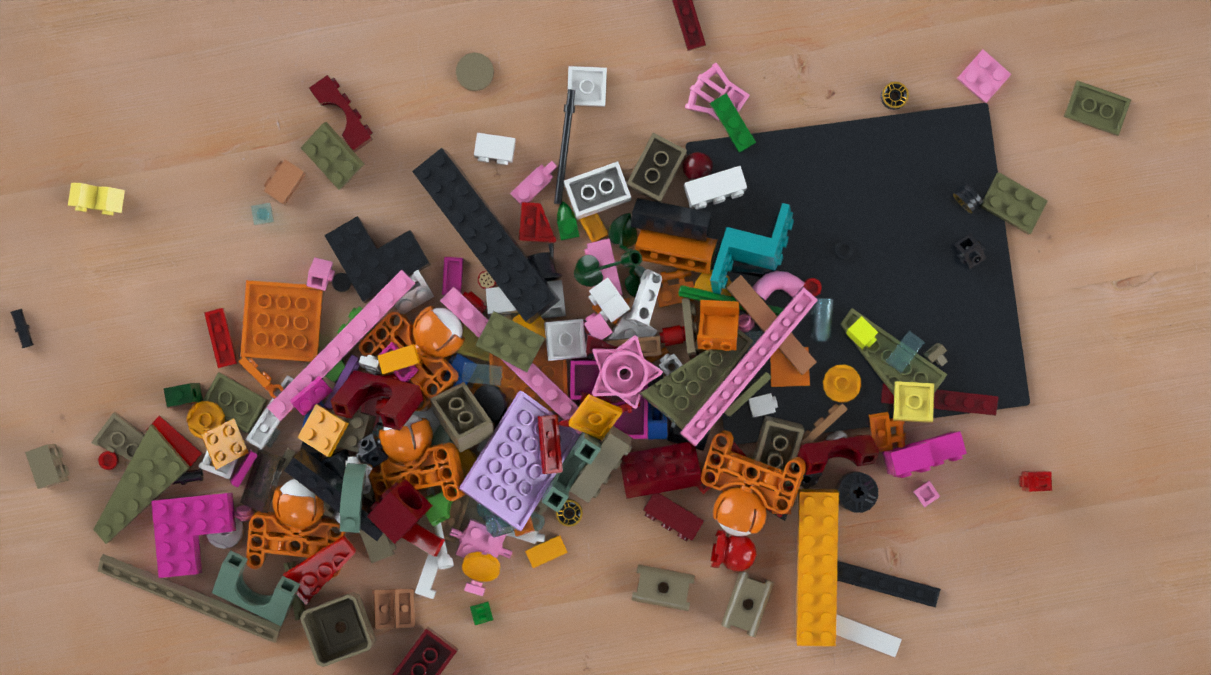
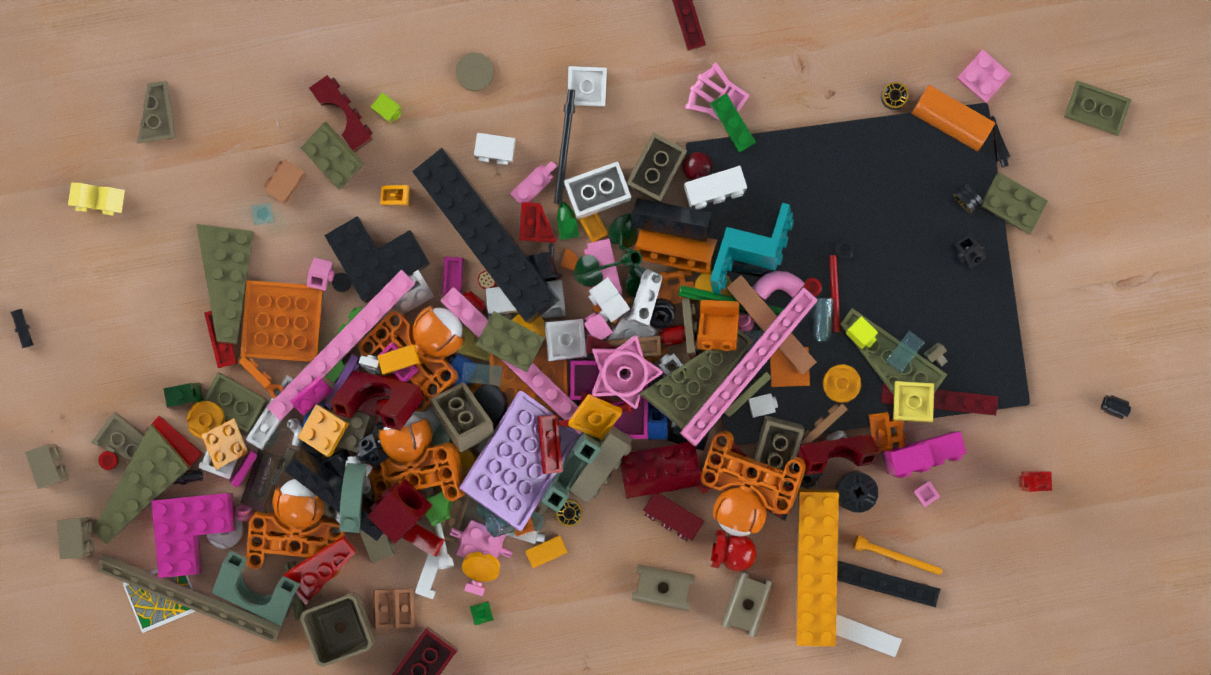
none -> dark tan brick [57,517,94,559]
none -> sticker [122,569,195,633]
none -> dark tan wing [137,81,176,144]
none -> olive wing [196,224,254,344]
none -> white arm [287,418,303,447]
none -> lime brick [371,92,402,123]
none -> light orange slope [380,185,411,207]
none -> orange tile [560,248,578,271]
none -> black wheel [650,298,676,329]
none -> red bar [829,255,841,332]
none -> light orange piece [853,535,942,575]
none -> orange brick [911,85,995,152]
none -> black piece [991,116,1011,168]
none -> black brick [1101,395,1131,419]

